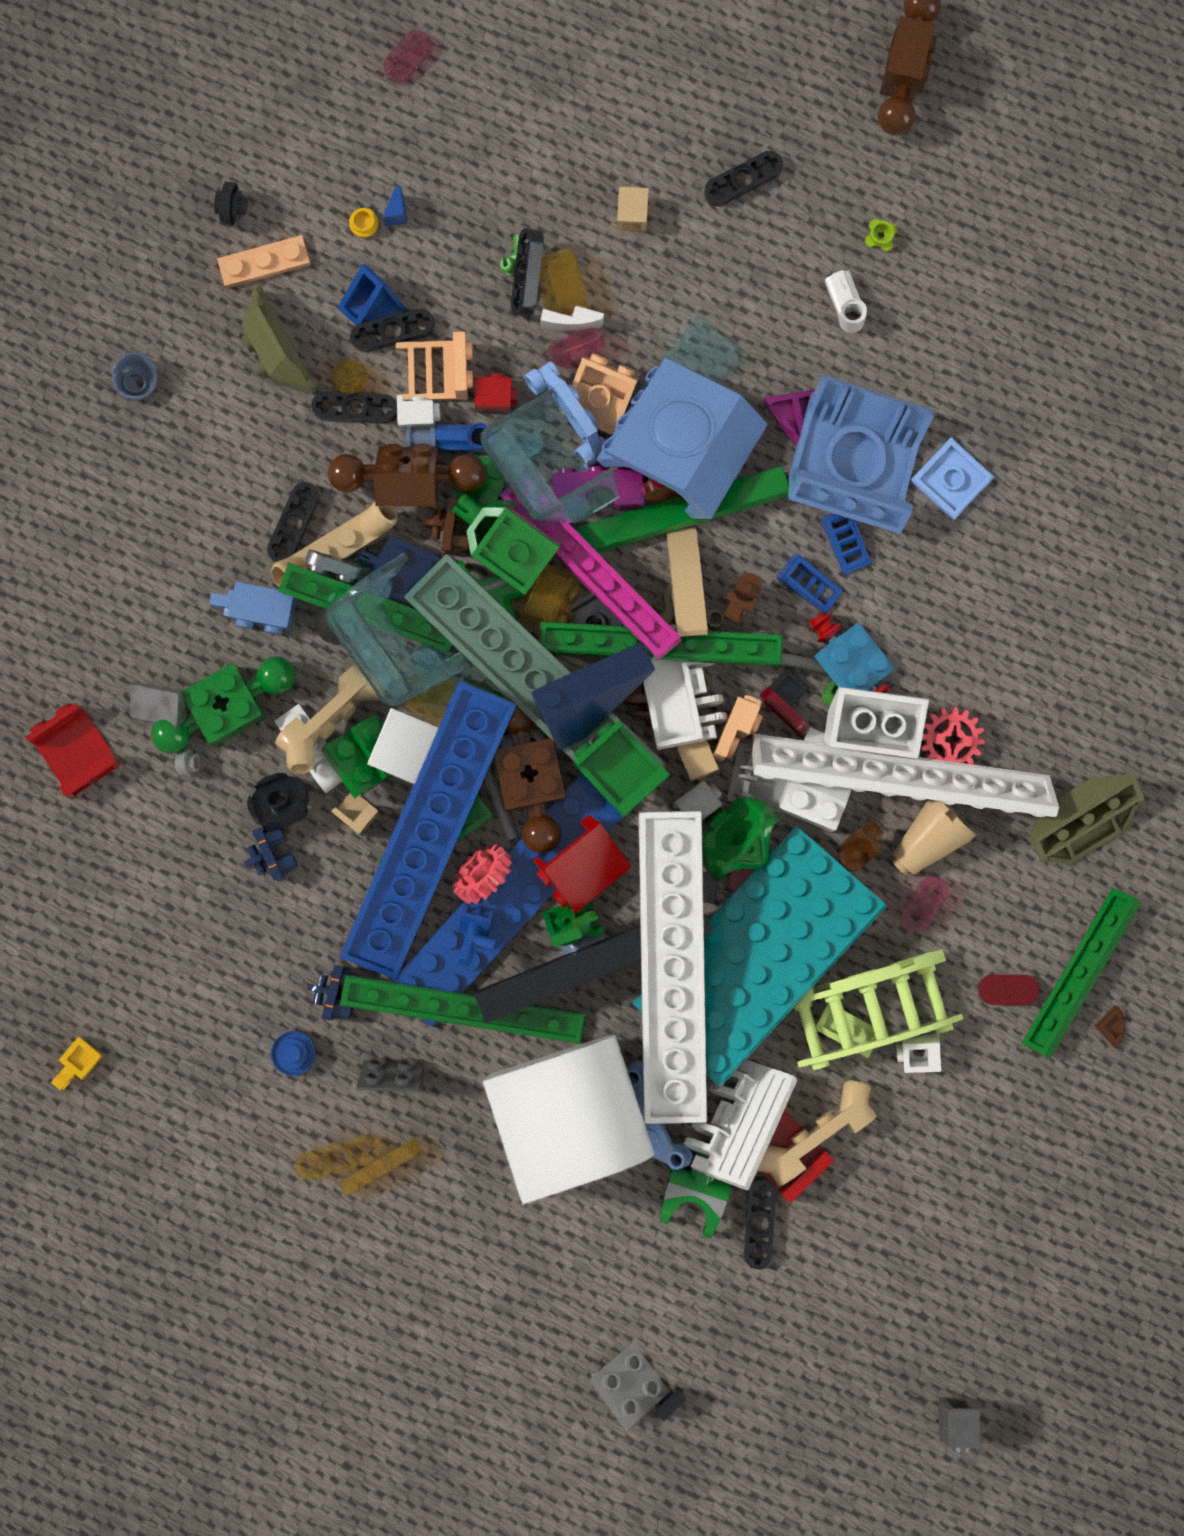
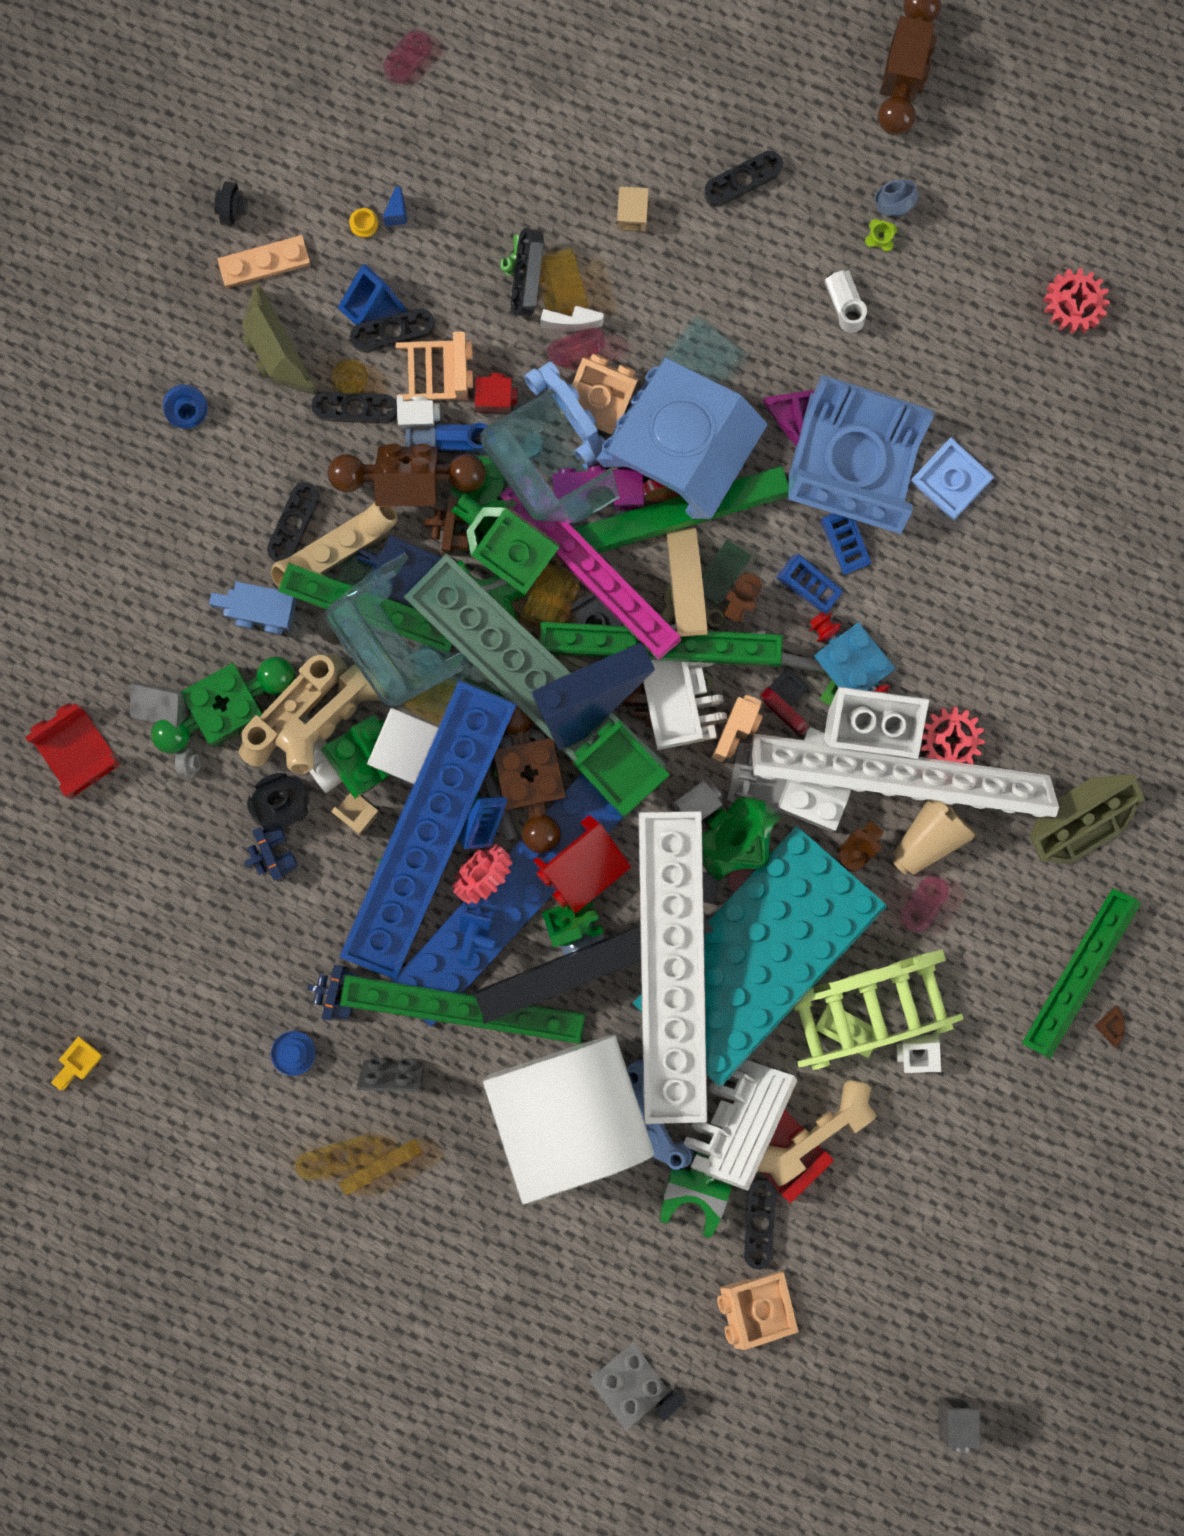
sand blue hair [112,352,158,402] -> none
flat silver plate [305,549,365,584] -> none
tan panel [677,741,720,782] -> none
dark red tile [977,975,1040,1005] -> none
none -> blue plate [163,384,208,429]
none -> tan plate [238,654,348,767]
none -> blue slope [458,797,508,849]
none -> clear green plate [702,540,751,606]
none -> light nougat plate [717,1271,798,1350]
none -> sand blue plate [874,180,919,217]
none -> coral gear [1043,268,1110,334]

